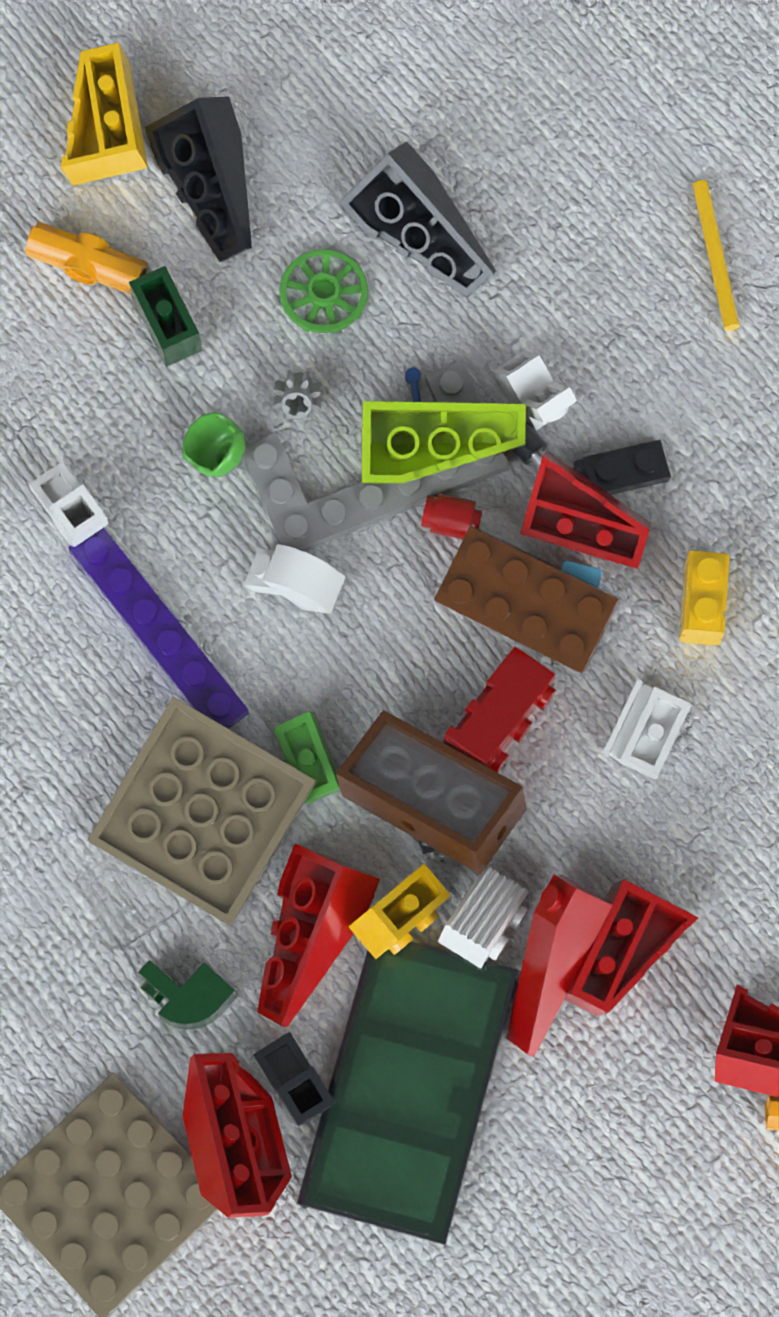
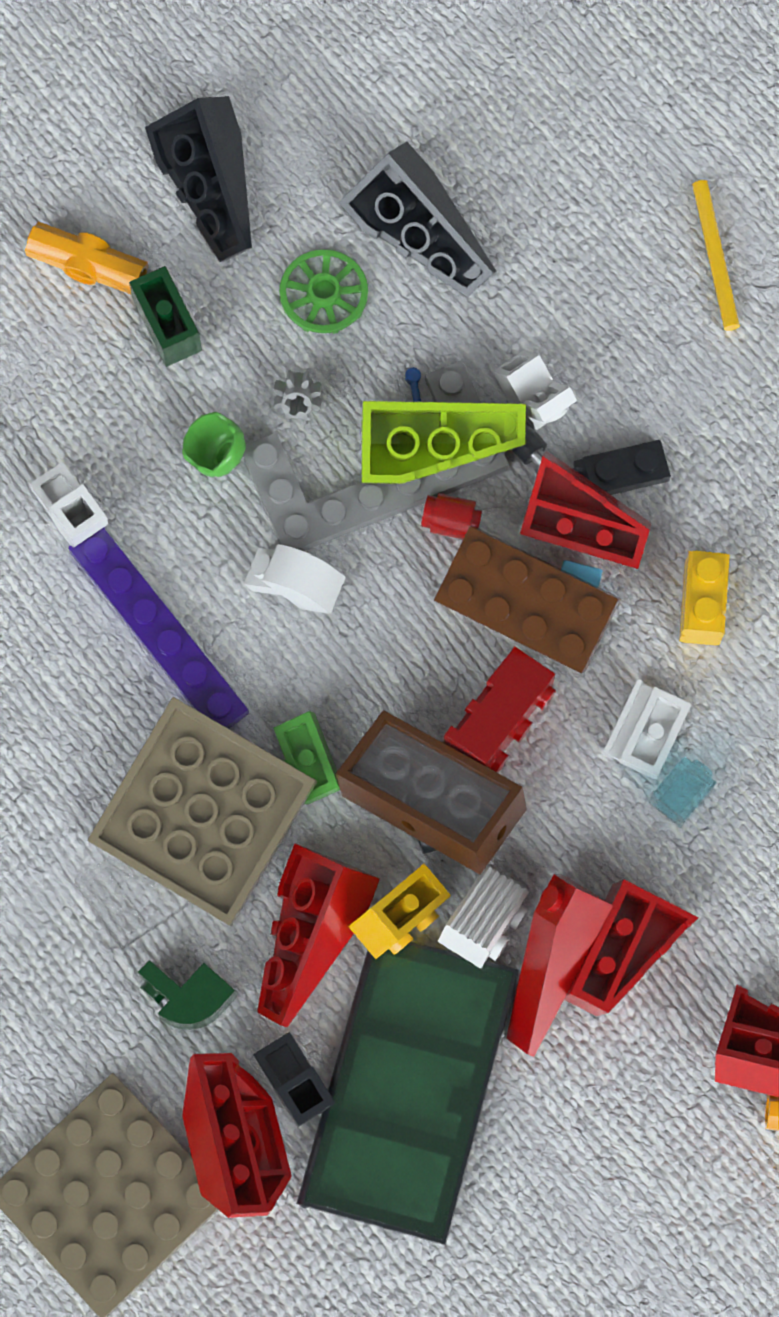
yellow wedge [60,42,148,186] -> none
none -> clear light blue brick [649,756,717,828]

